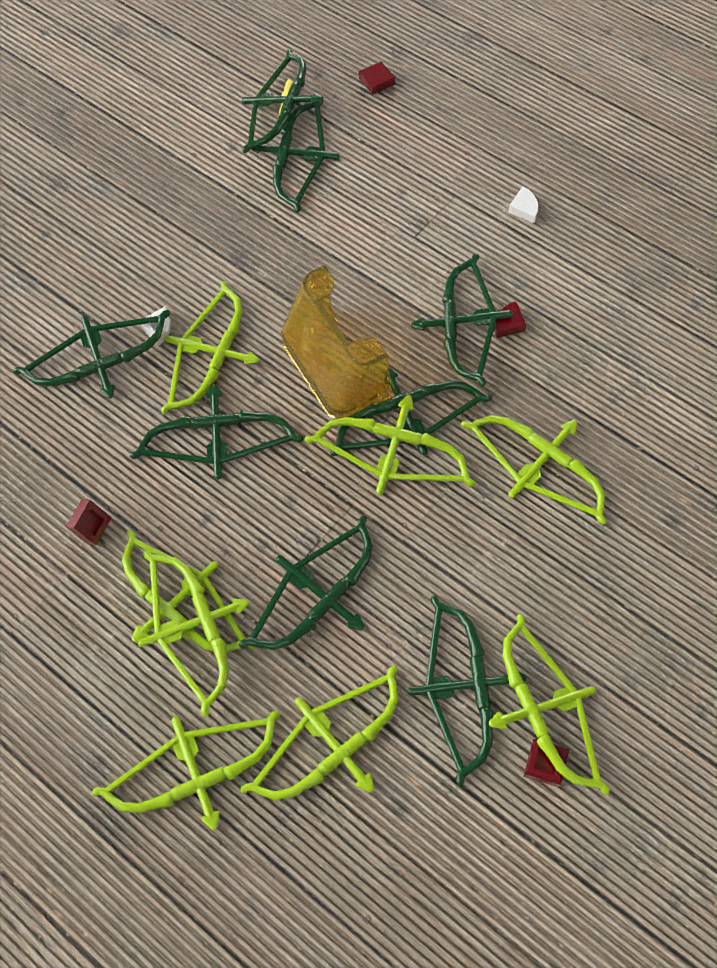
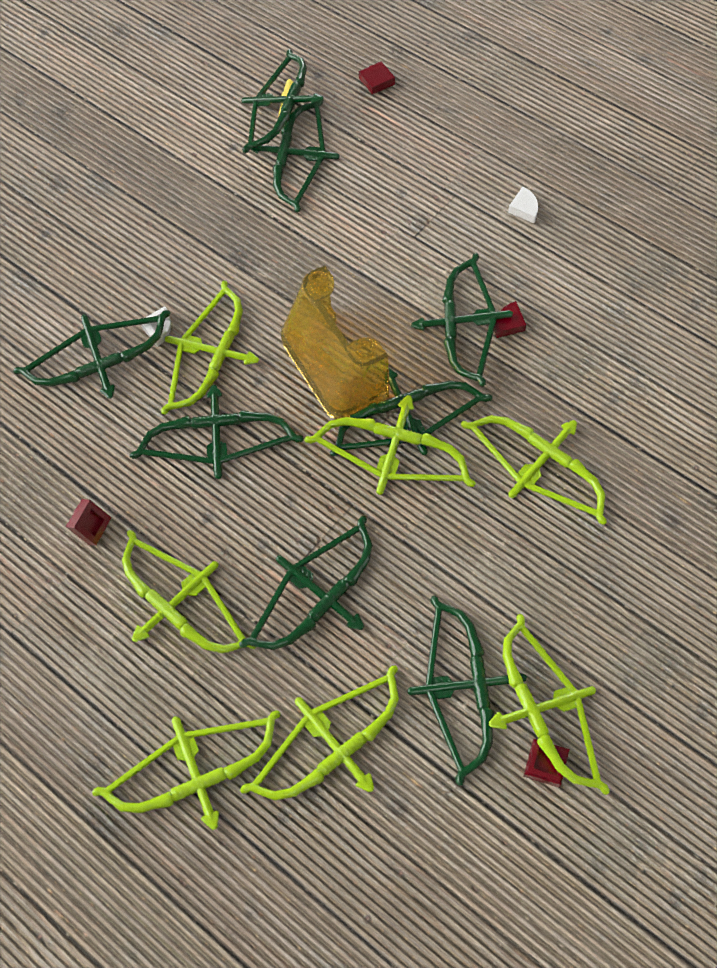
lime piece [138,550,250,717] -> none

